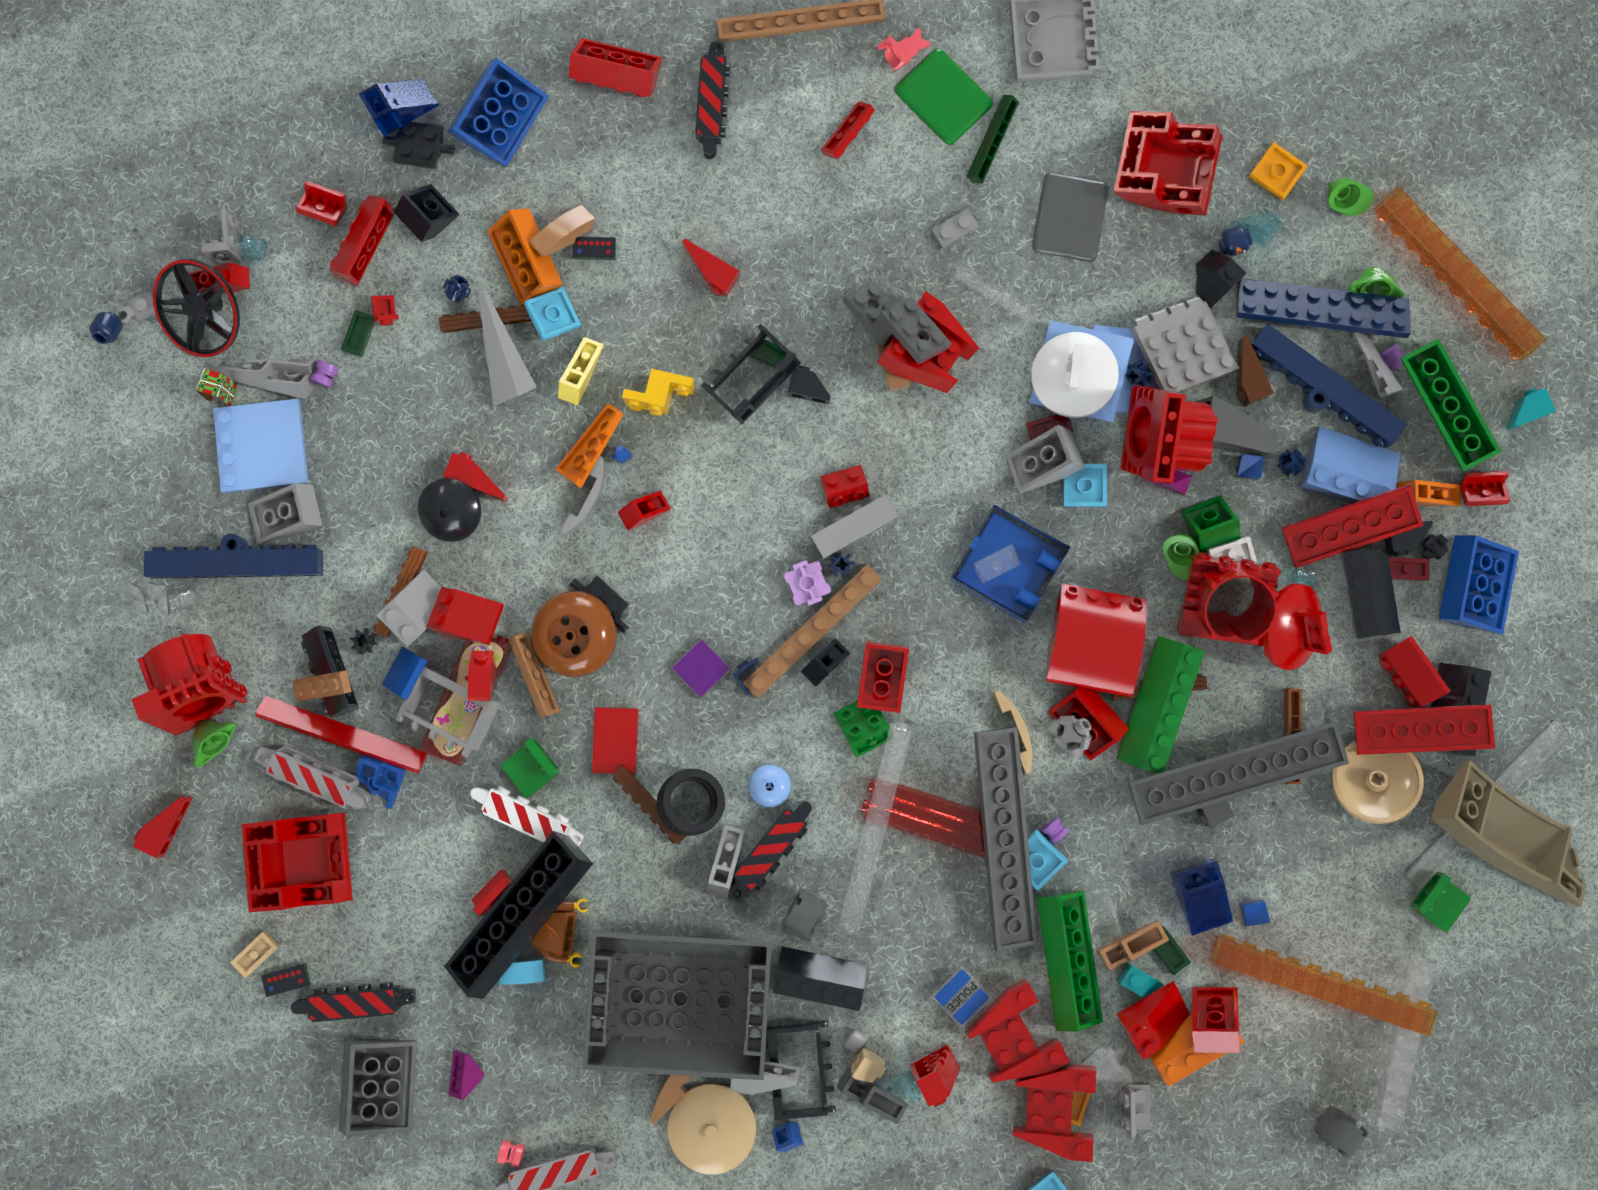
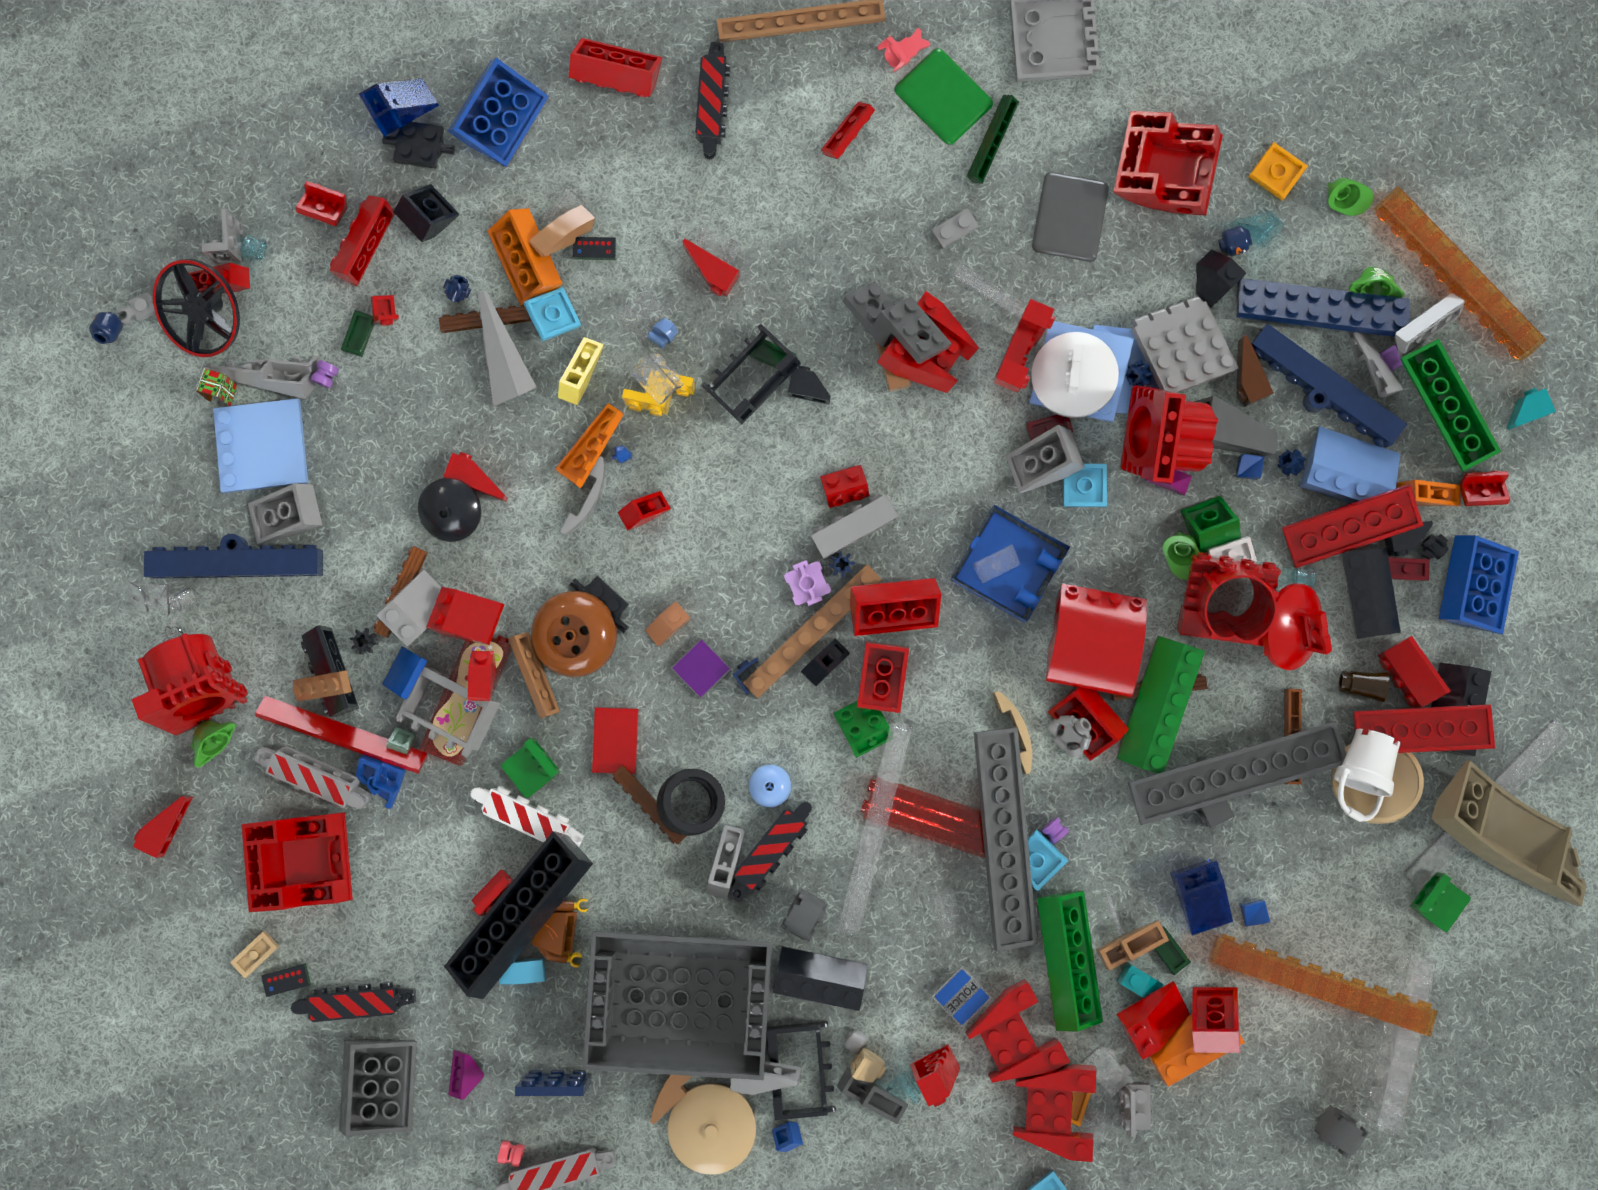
none -> sand green tile [387,727,416,755]
none -> dark blue plate [515,1070,592,1096]
none -> clear bracket [630,353,684,405]
none -> nougat slope [645,601,691,647]
none -> medium blue piece [647,318,678,349]
none -> red slope [850,578,942,636]
none -> red wedge [994,299,1056,393]
none -> white piece [1334,729,1400,822]
none -> dark brown plant [1338,671,1389,702]
none -> slope [1395,293,1465,357]

